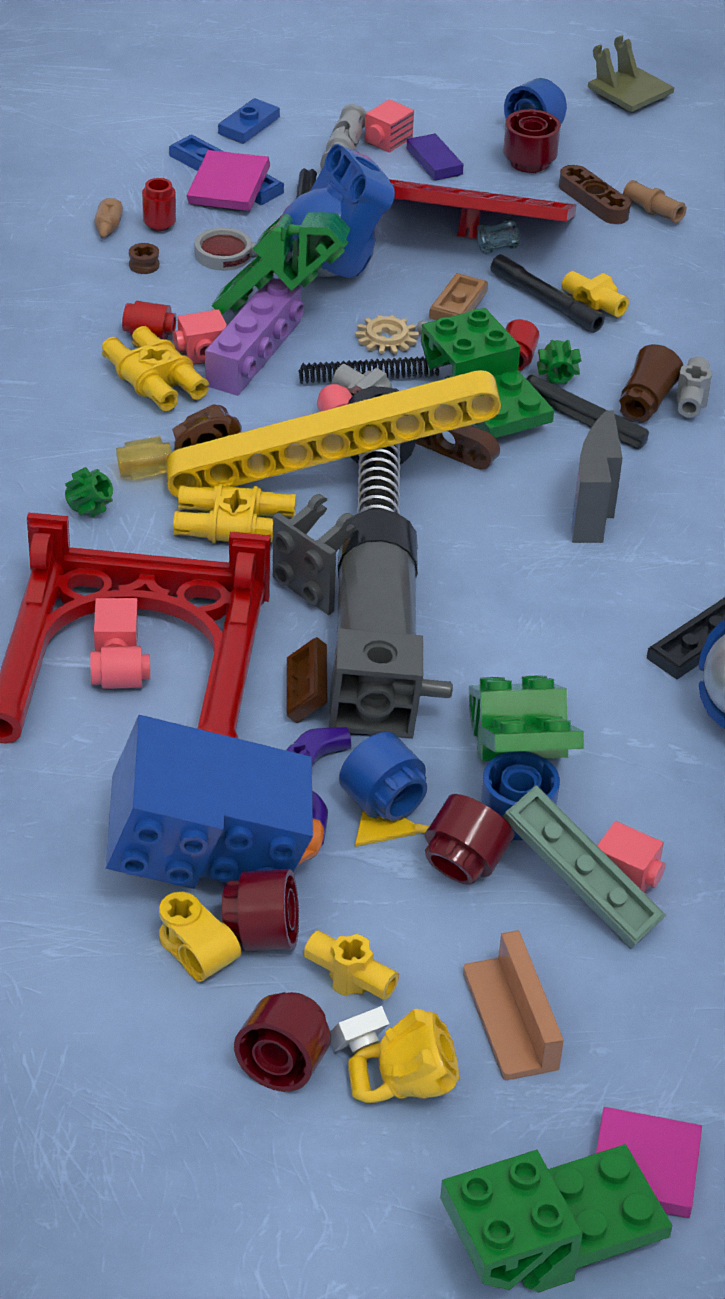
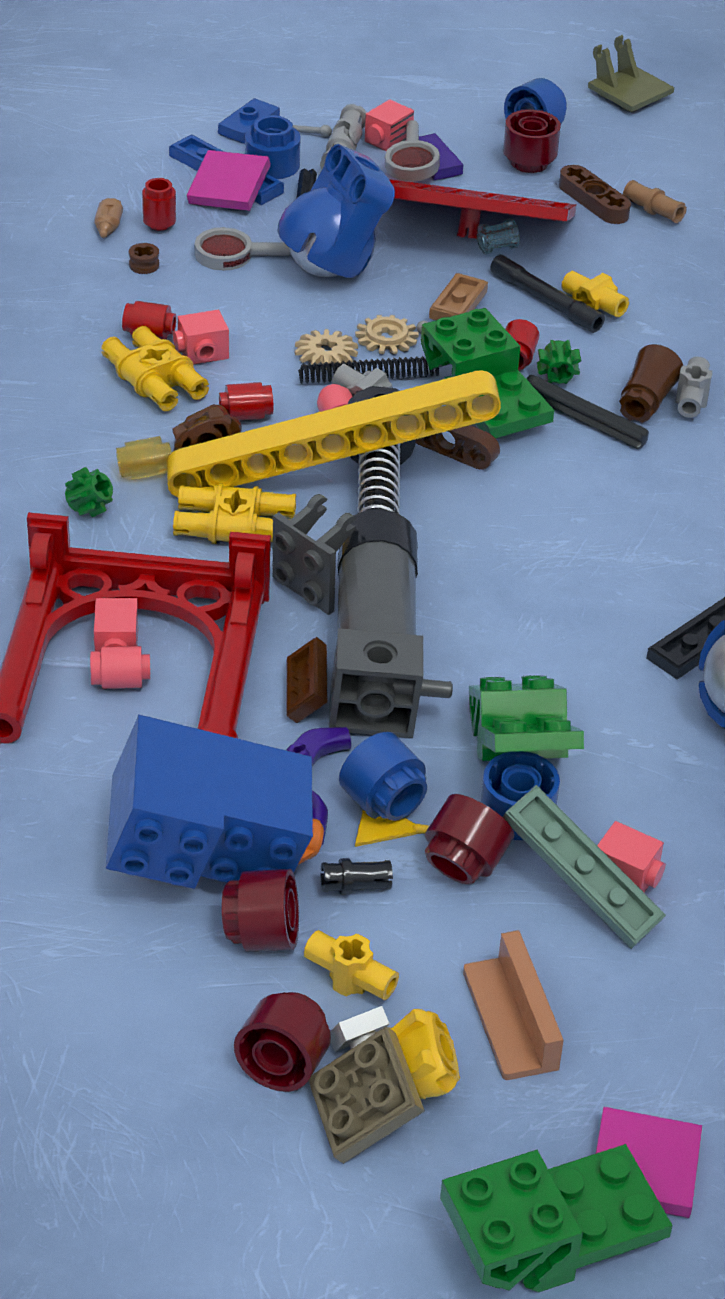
yellow piece [159,892,241,982] -> none
medium lavender brick [205,278,304,396] -> none
green piece [211,212,351,315] -> none
dark grey slope [571,410,623,543] -> none
none -> red brick [219,382,274,421]
none -> blue piece [245,115,301,179]
none -> light grey hinge [293,125,332,137]
none -> tan gear [294,329,358,370]
none -> dark tan tile [309,1026,425,1164]
none -> black pin [320,858,393,895]
none -> light grey piece [385,120,440,182]

